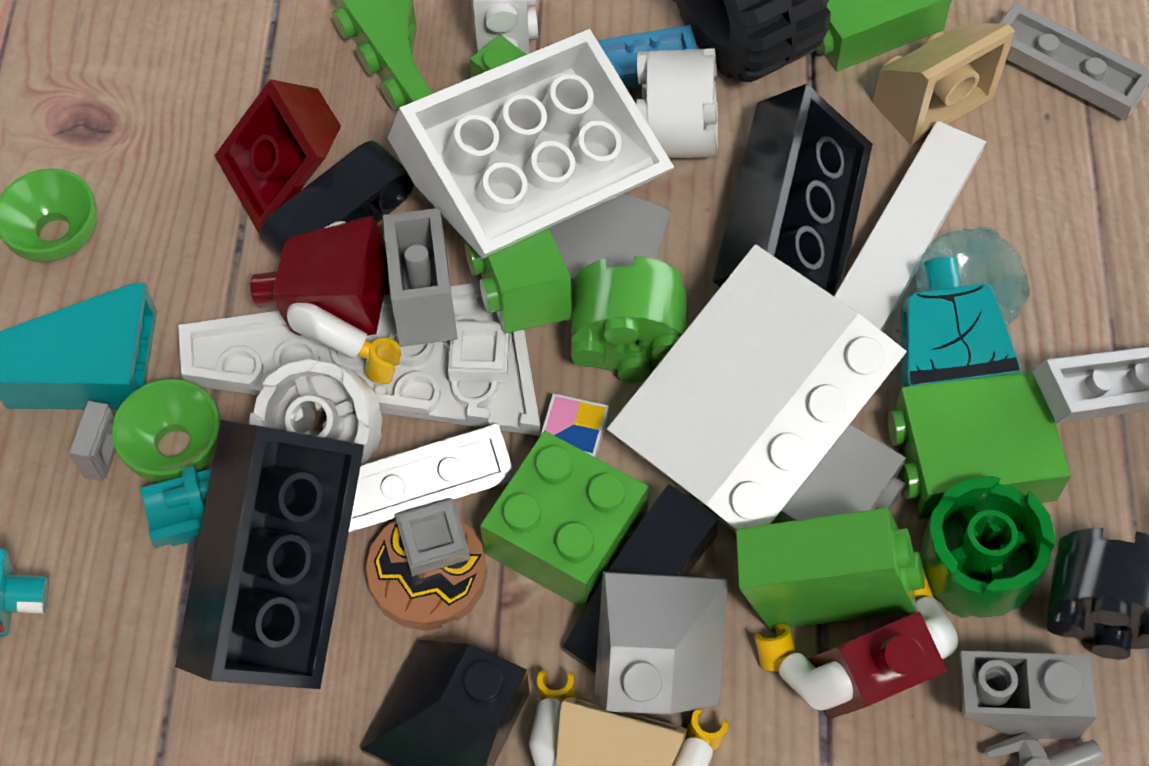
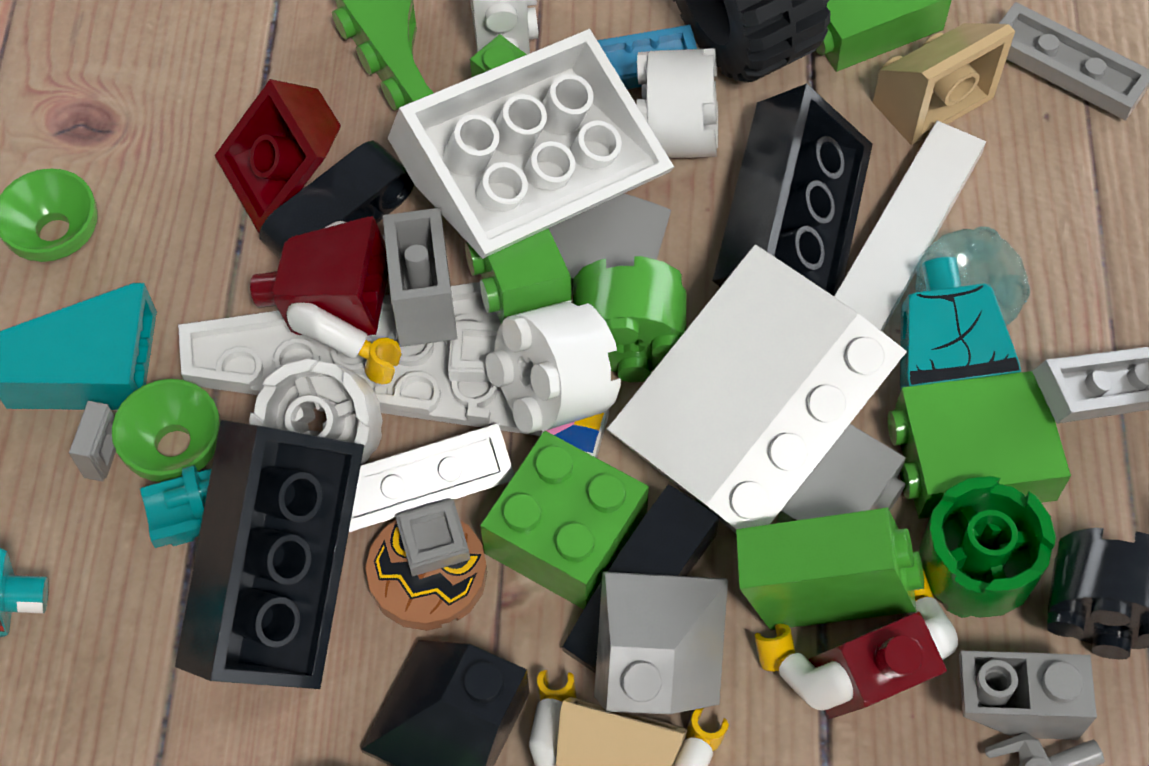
none -> white brick [485,300,621,434]

